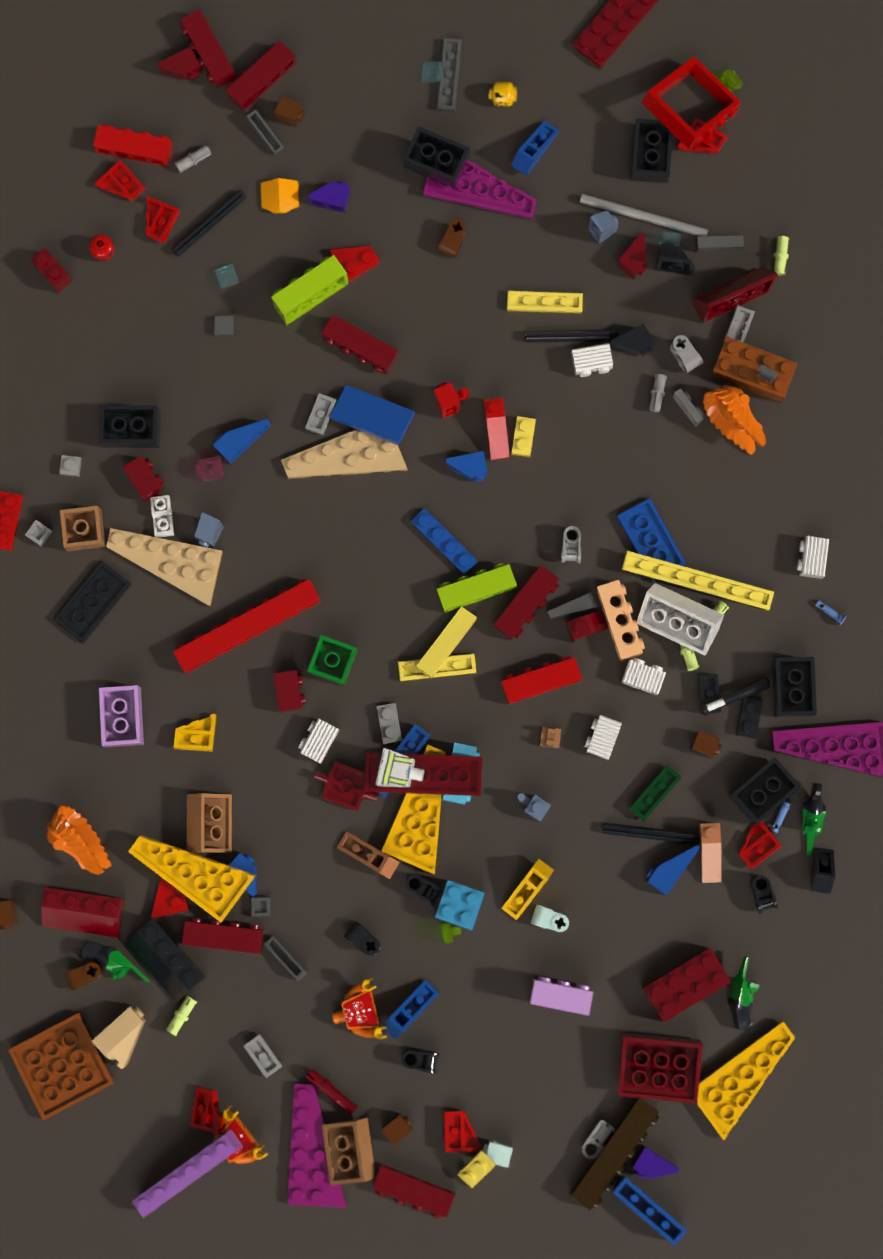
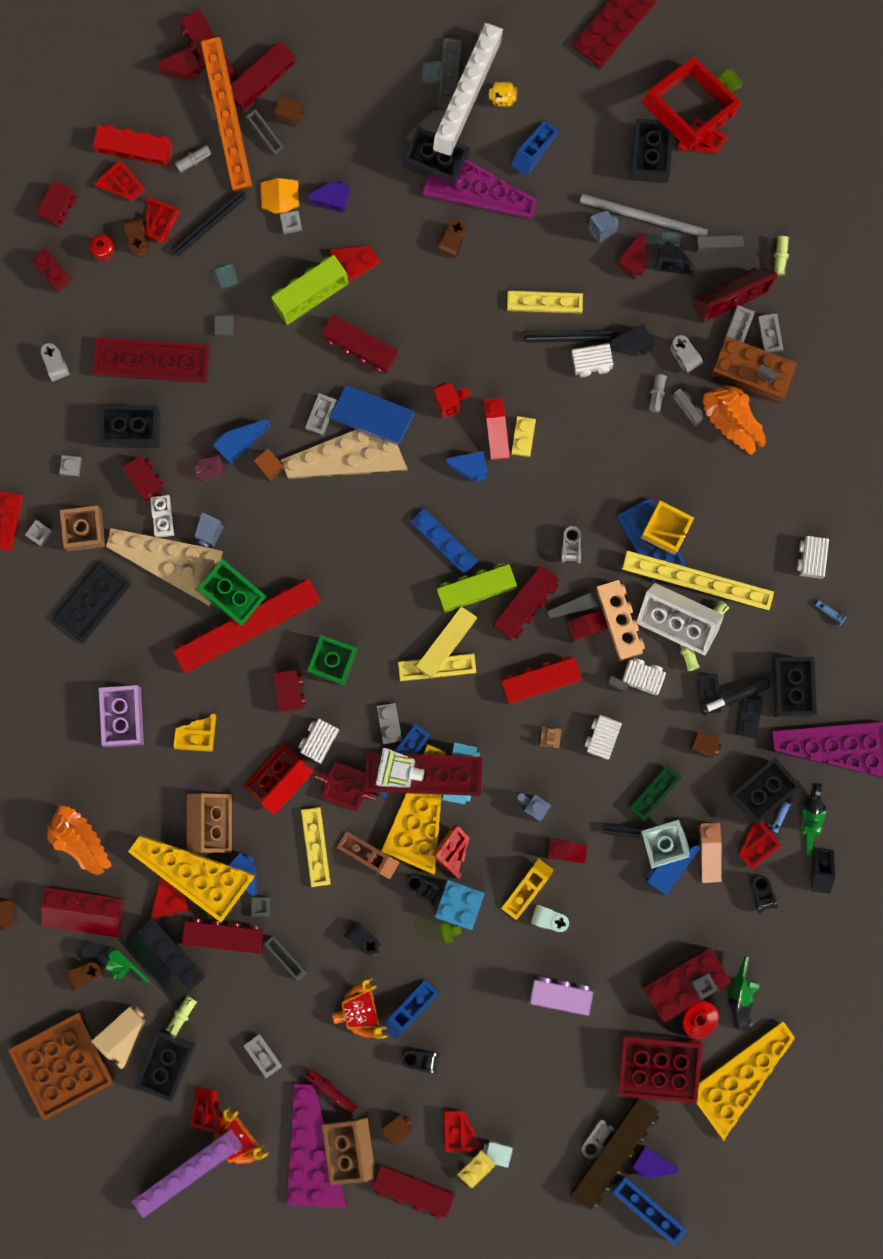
none -> dark red brick [36,180,77,228]
none -> light grey piece [41,343,70,382]
none -> dark red plate [93,337,210,383]
none -> reddish brown piece [124,218,148,257]
none -> black brick [134,1029,197,1102]
none -> green slope [194,559,266,626]
none -> orange plate [201,37,252,190]
none -> red slope [244,743,313,815]
none -> dark orange brick [254,448,284,481]
none -> light grey plate [280,211,302,234]
none -> light yellow tile [301,807,331,887]
none -> red wing [432,825,470,879]
none -> white brick [433,23,503,156]
none -> dark red slope [547,839,588,864]
none -> dark grey tile [607,676,629,692]
none -> yellow piece [641,501,694,555]
none -> light aqua slope [642,820,689,868]
none -> red dish [683,1001,719,1039]
none -> dark grey tile [691,972,718,1000]
none -> light grey plate [757,313,784,353]

